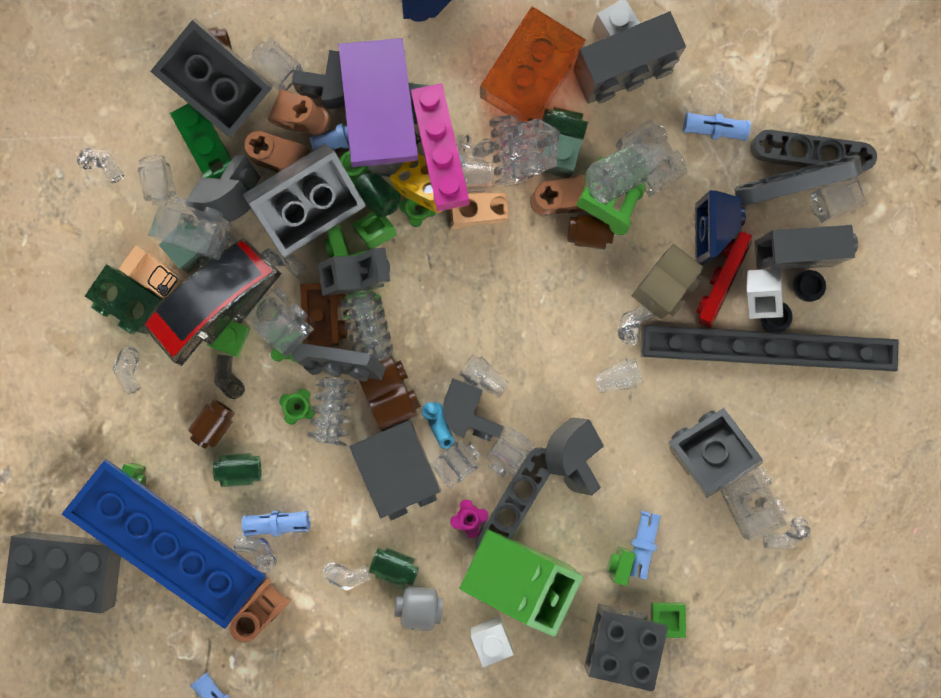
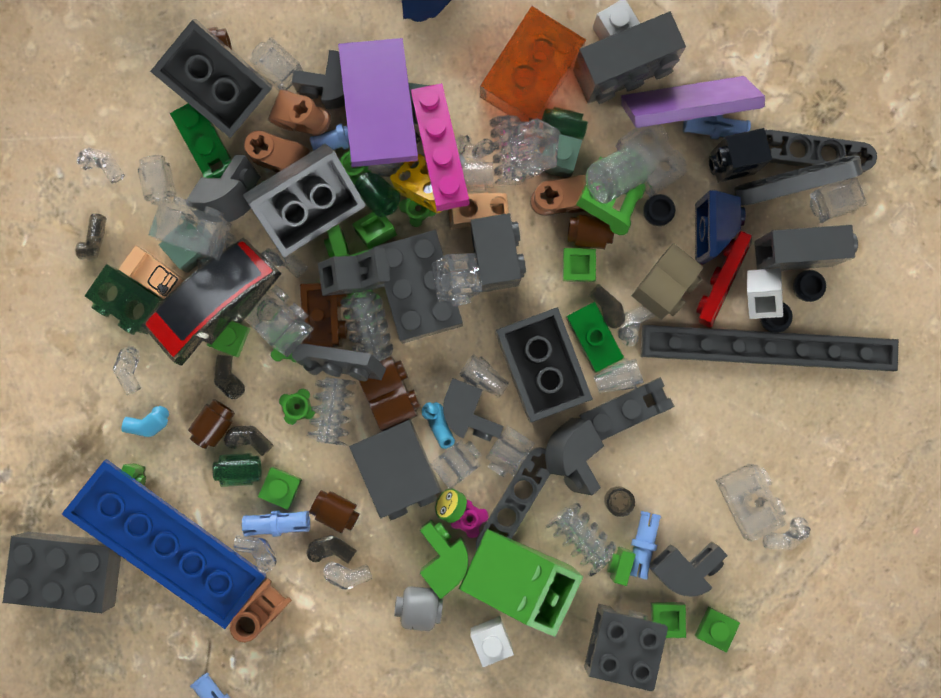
clear green brick [369,548,420,589] -> none
dark grey plate [669,408,763,498] -> none
none -> clear smoke arm [75,214,106,261]
none -> medium azure arm [121,406,169,437]
none -> clear smoke arm [224,426,274,457]
none -> bright green plate [258,467,302,510]
none -> clear smoke arm [306,535,357,564]
none -> reddish brown brick [309,490,360,534]
none -> dark grey brick [373,230,463,344]
none -> bright green brick [420,519,468,599]
none -> clear brick [432,253,483,306]
none -> tile [435,488,467,523]
none -> dark grey brick [471,213,526,292]
none -> dark grey brick [495,307,593,423]
none -> clear piece [546,503,617,577]
none -> bright green plate [562,248,596,282]
none -> green plate [566,302,624,373]
none -> dark grey plate [579,377,675,441]
none -> clear smoke arm [589,284,625,329]
none -> clear smoke bush [604,486,635,517]
none -> medium lavender tile [621,76,765,128]
none -> black plate [643,194,676,226]
none -> dark grey brick [649,542,728,597]
none -> bright green plate [695,606,740,653]
none -> black brick [709,128,772,183]

